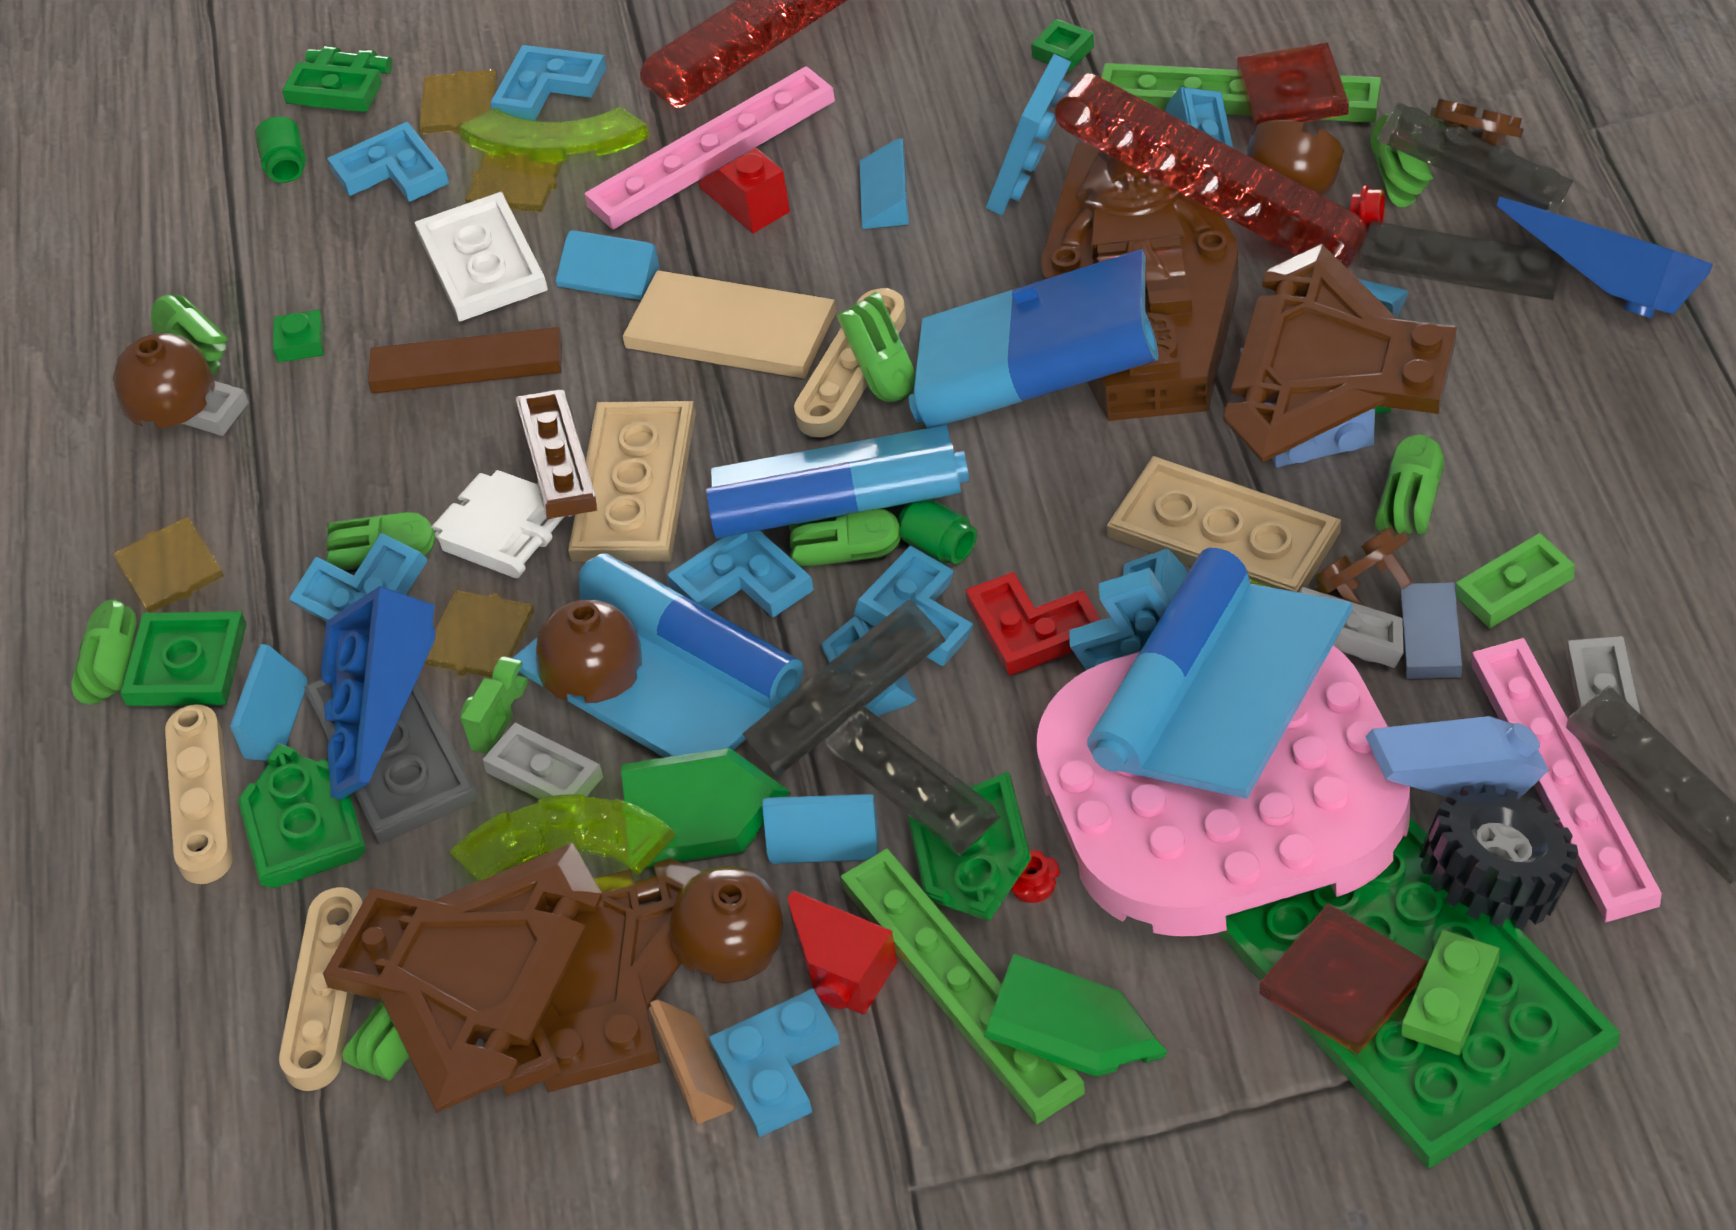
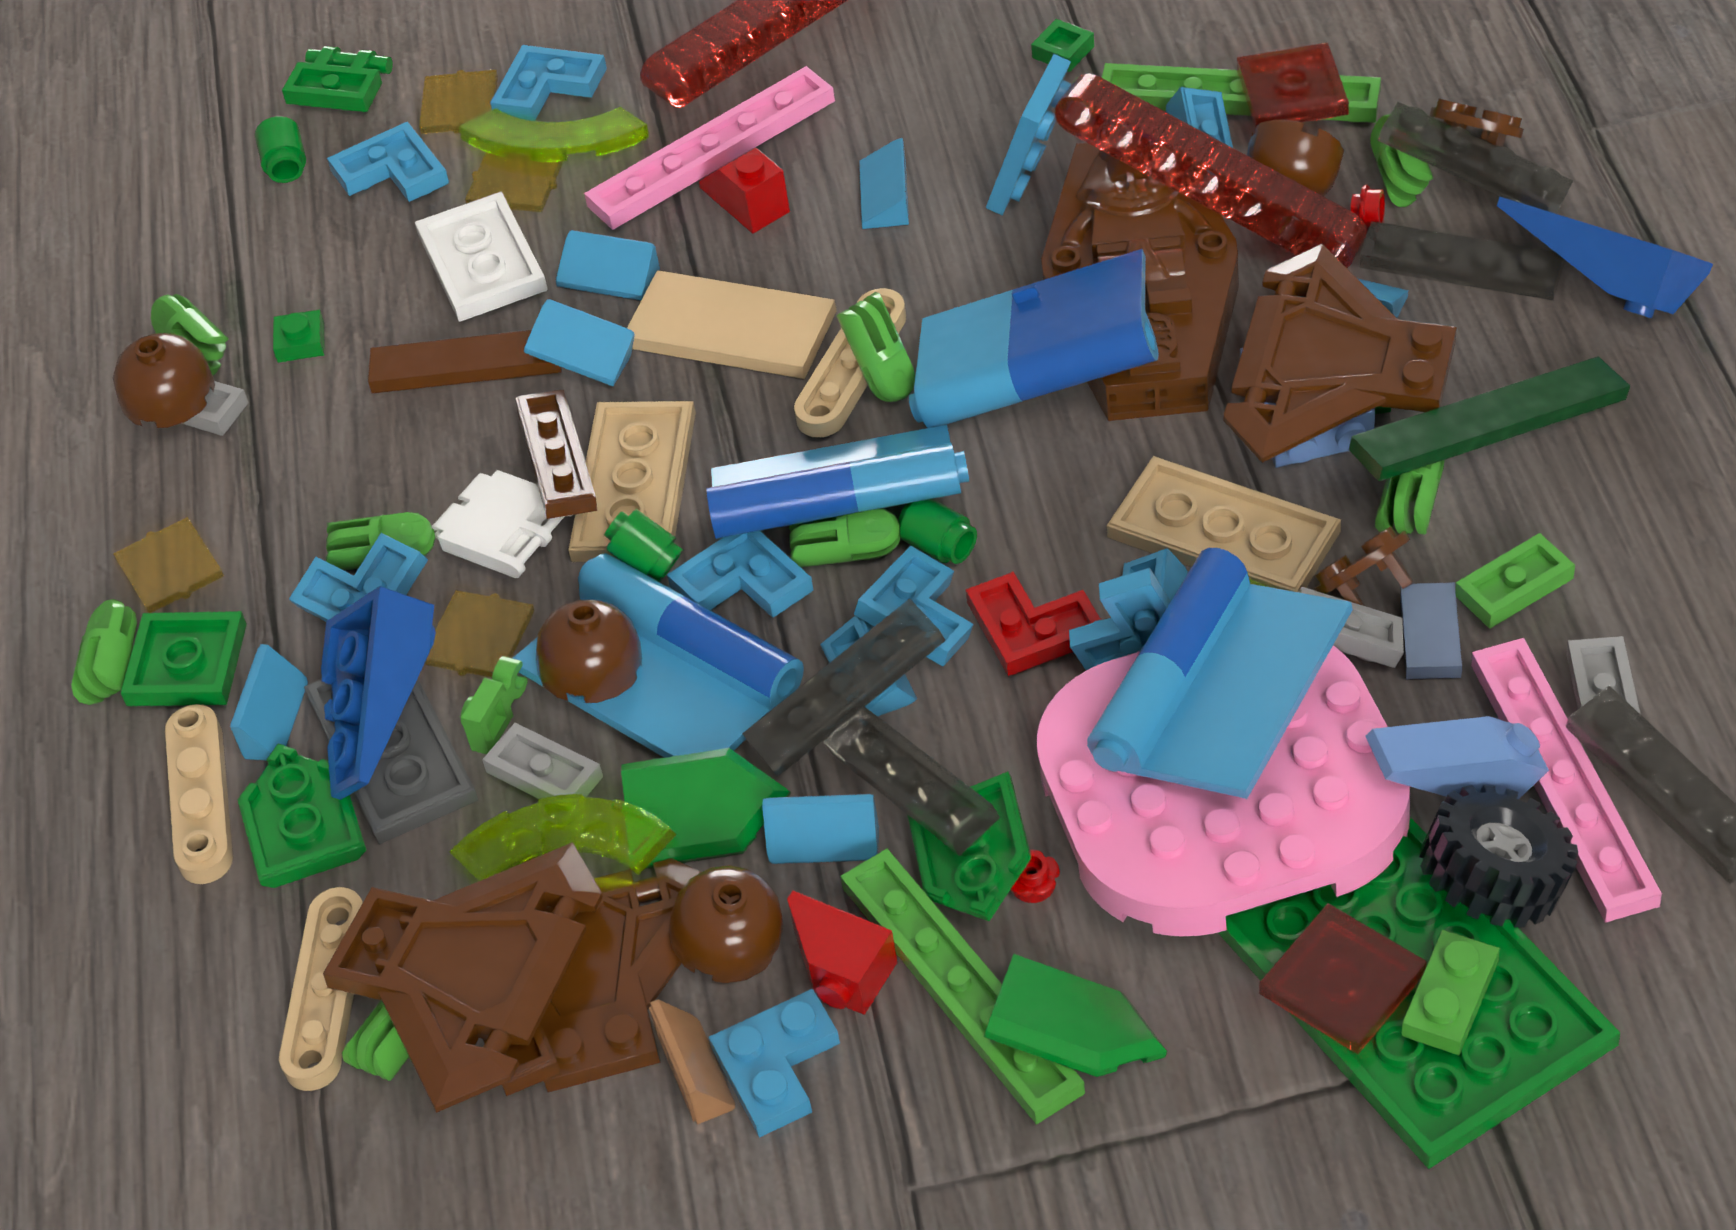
none -> dark azure slope [524,299,635,386]
none -> green brick [604,509,684,582]
none -> dark green tile [1348,356,1630,481]

